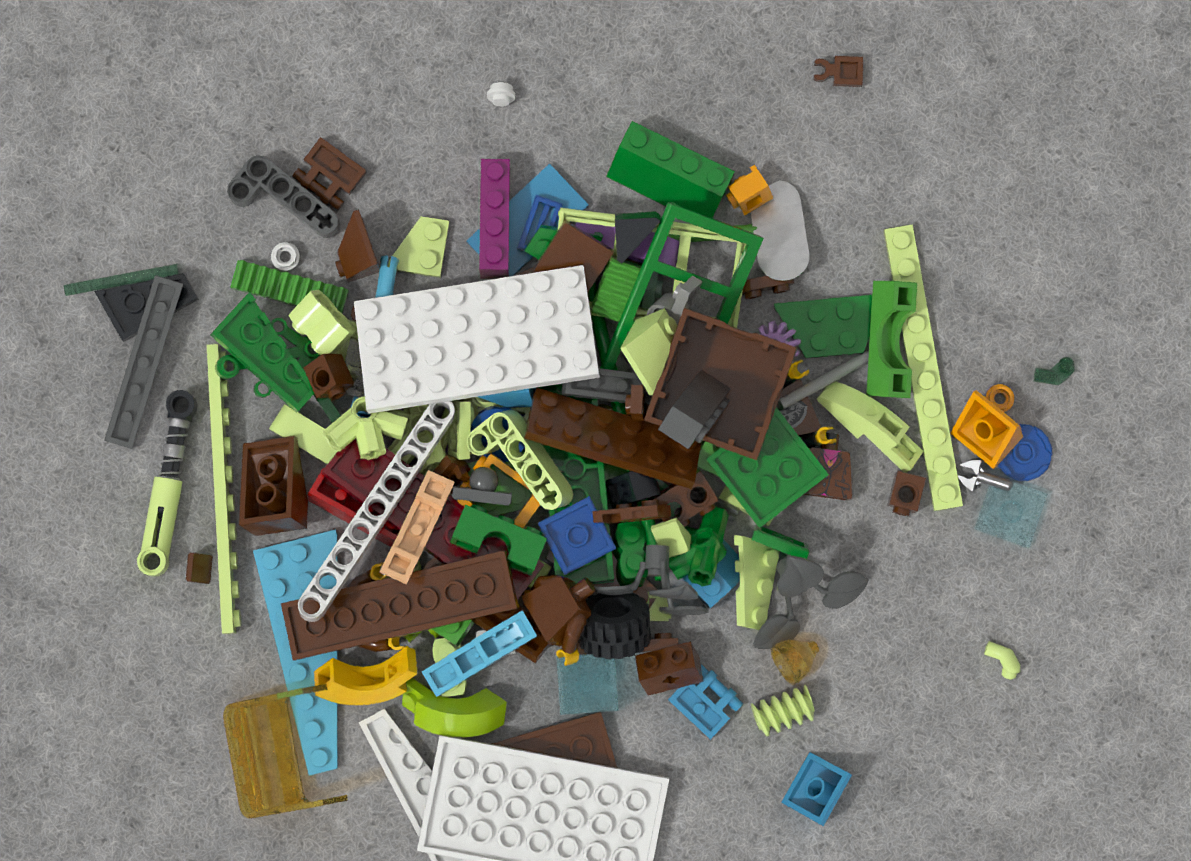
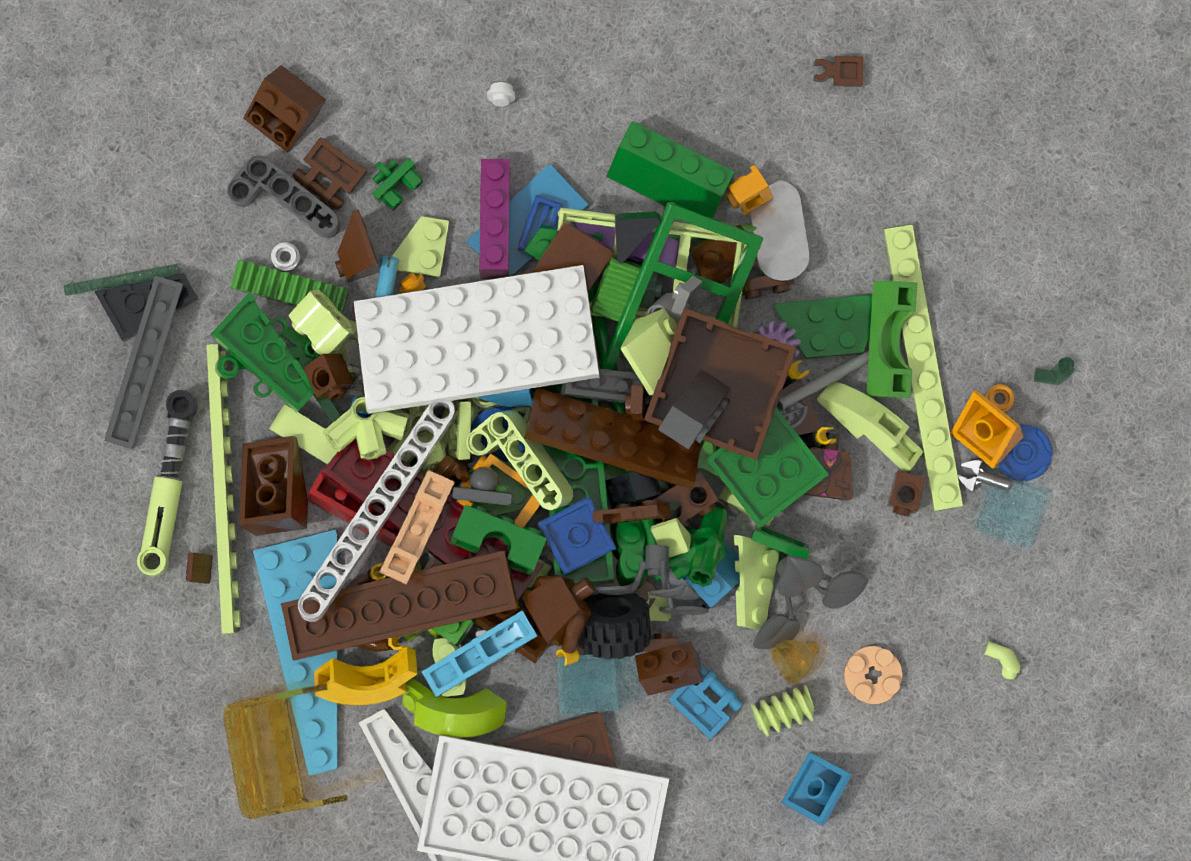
none -> reddish brown slope [243,65,326,153]
none -> green hips [372,158,423,211]
none -> light orange plate [399,273,426,294]
none -> reddish brown bracket [689,224,759,284]
none -> light nougat plate [844,646,902,704]

